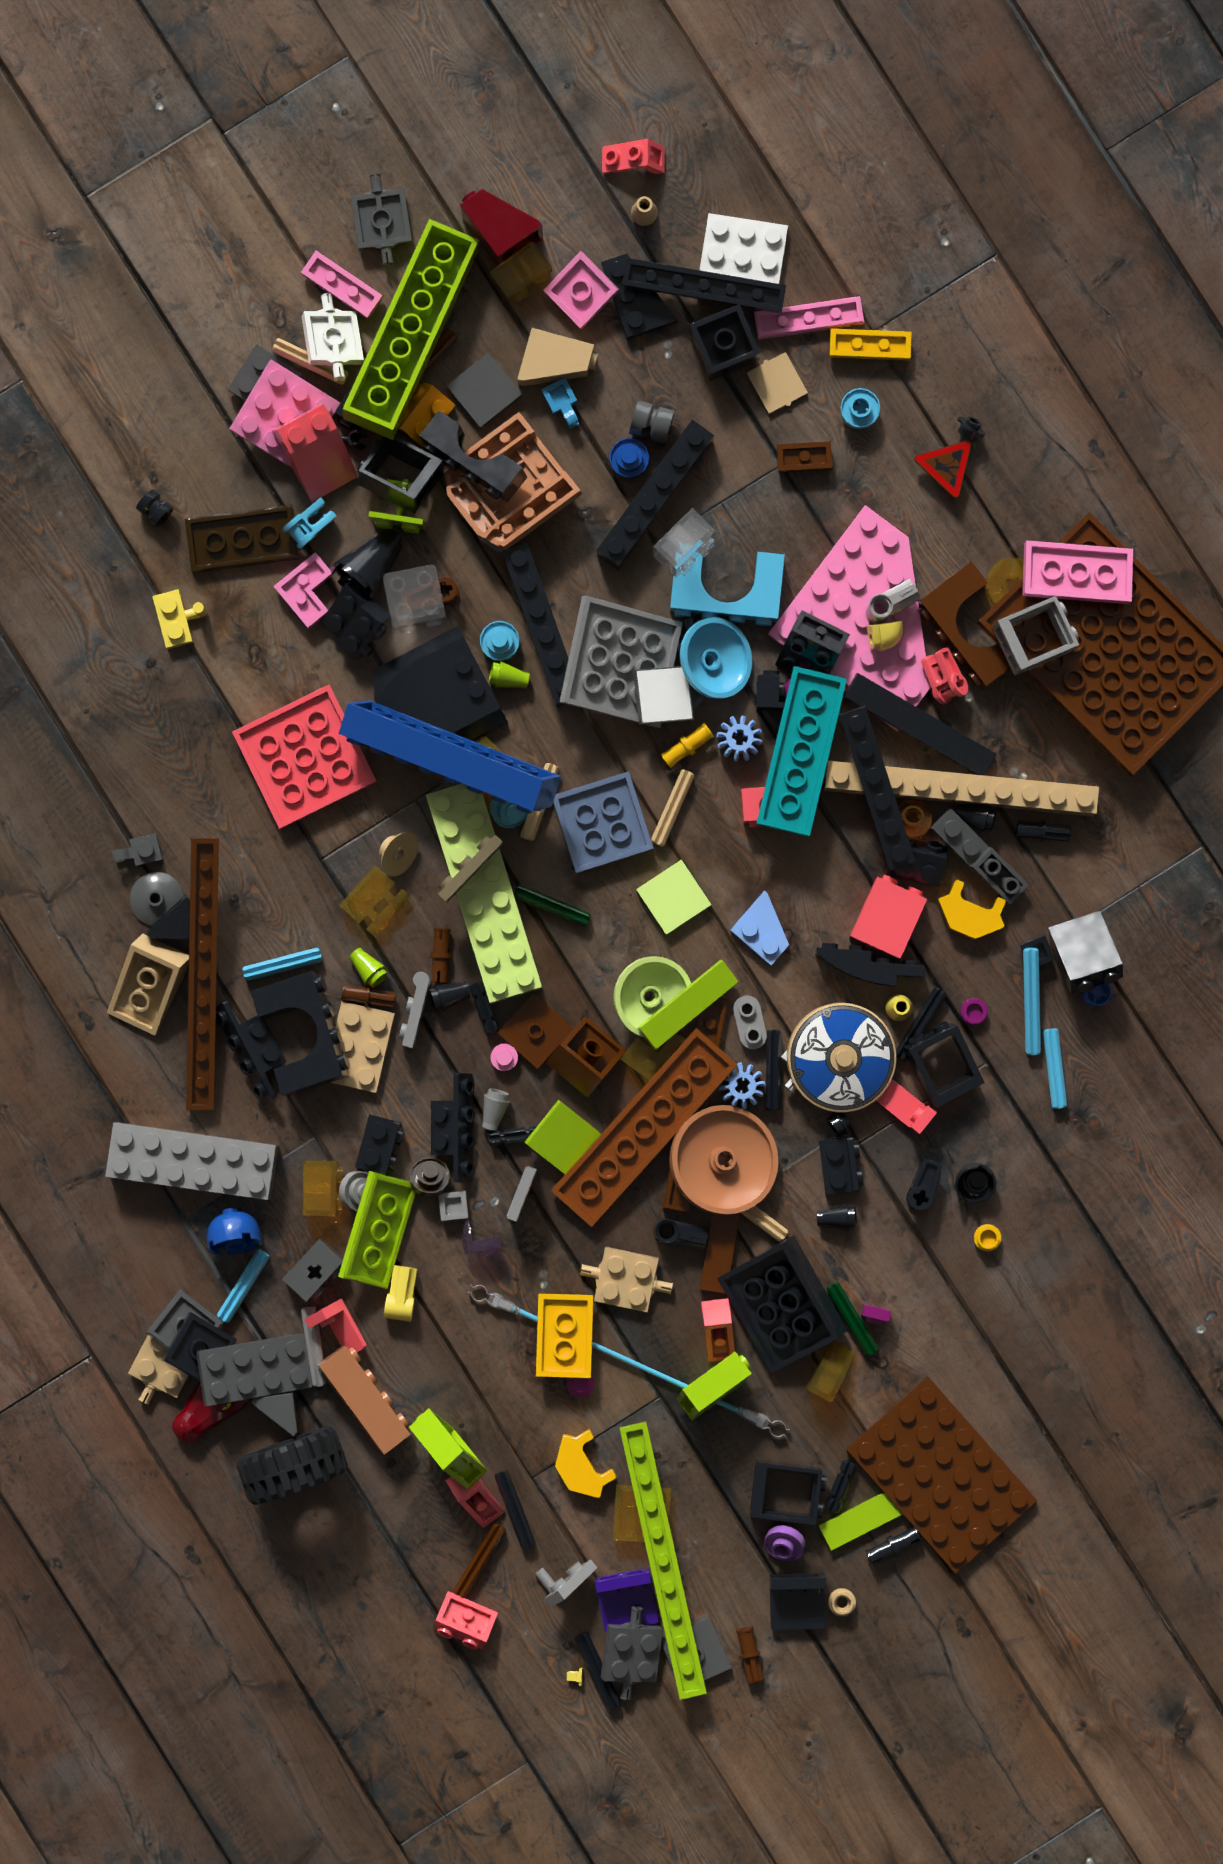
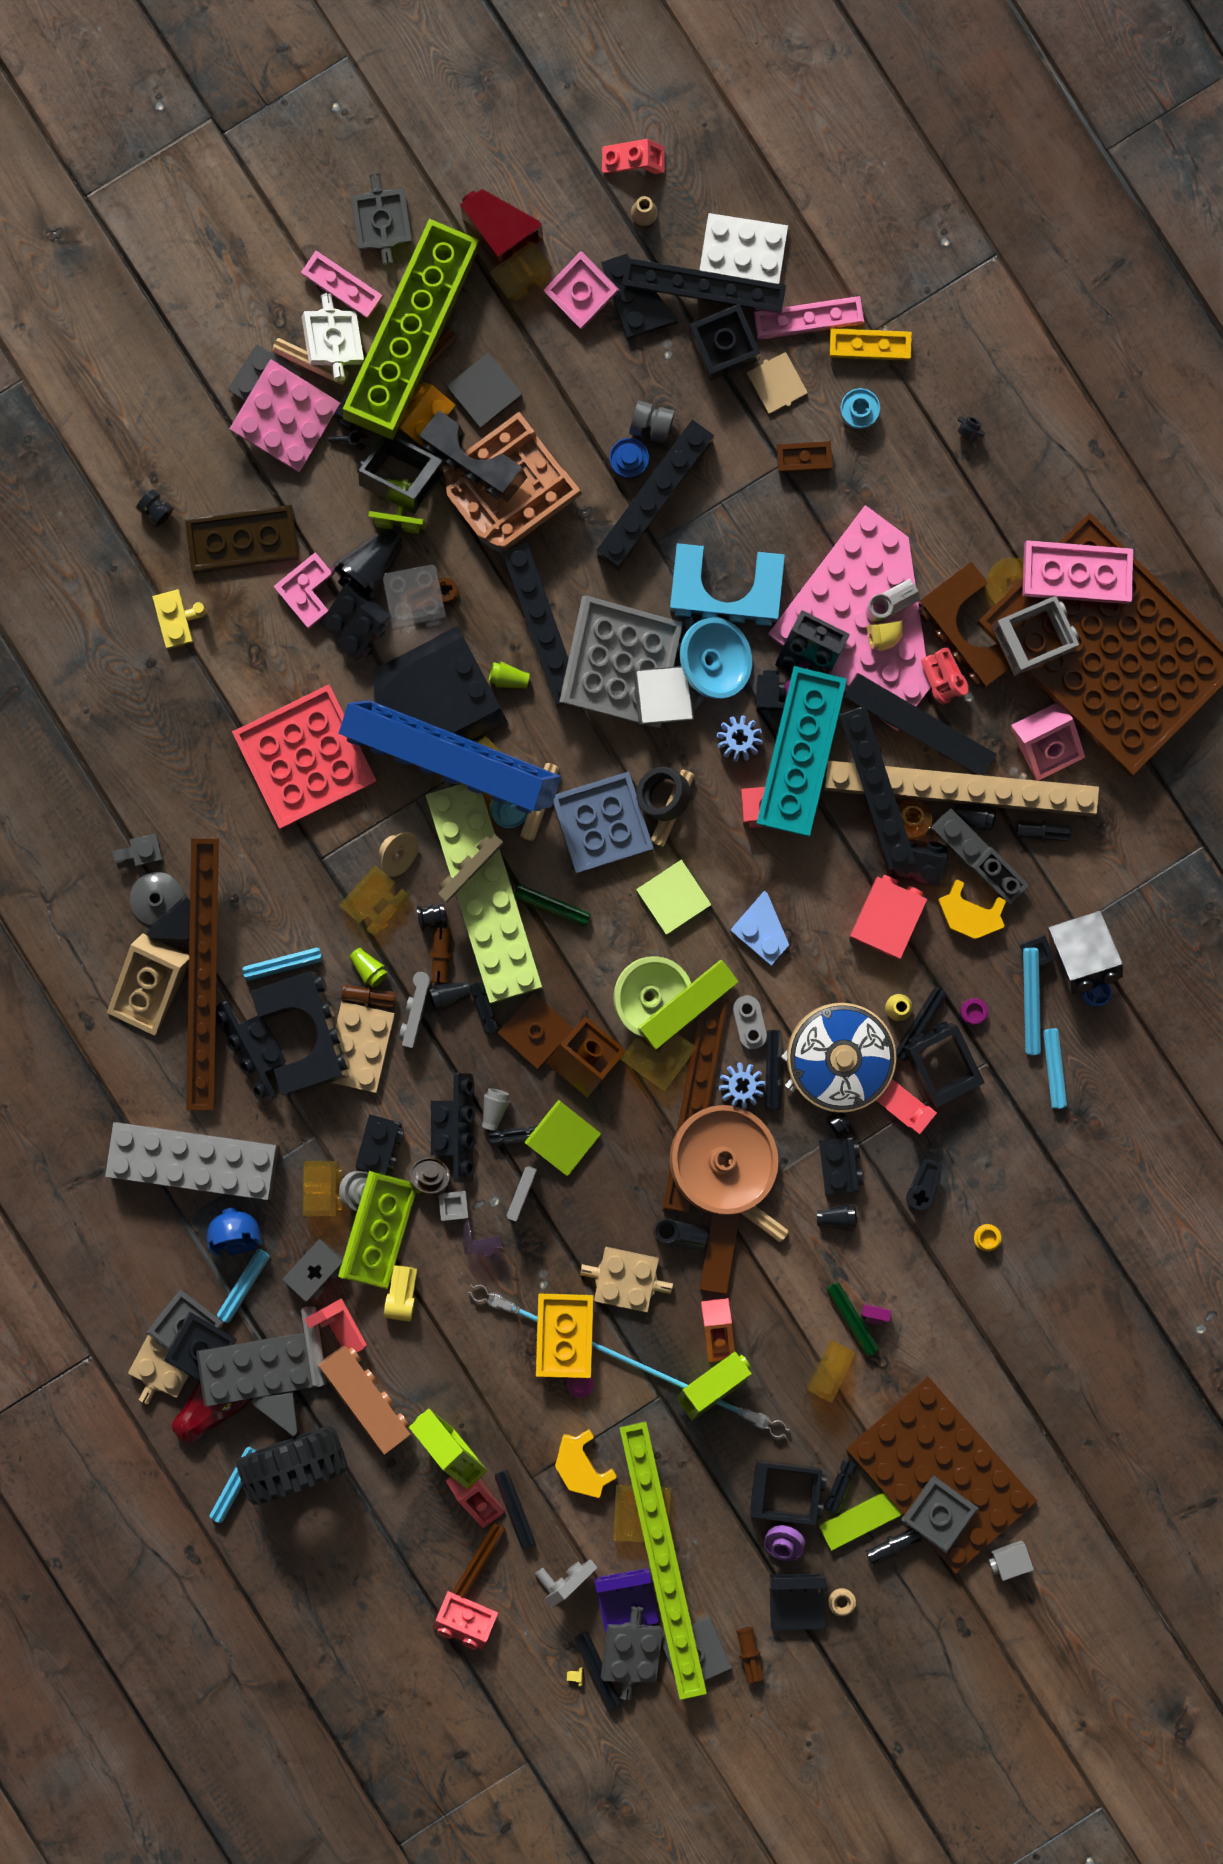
coral slope [272,404,358,503] -> none
medium azure piece [282,498,337,550] -> none
medium azure plate [480,621,520,661] -> none
bright pink plate [491,1044,518,1071] -> none
tan slope [517,328,598,386] -> none
dark azure plate [541,377,579,429] -> none
dark orange plate [551,1028,737,1227] -> none
clear brick [653,508,716,578] -> none
yellow pin [661,723,714,768] -> none
black slope [717,1235,848,1373] -> none
black slope [815,943,925,987] -> none
piece [914,440,972,498] -> none
black hair [954,1162,997,1204] -> none
none -> medium azure axle [210,1447,257,1523]
none -> black bush [417,902,447,931]
none -> black tyre [636,766,691,821]
none -> dark grey tile [901,1475,979,1553]
none -> light grey brick [989,1540,1034,1581]
none -> bright pink slope [1011,703,1085,781]

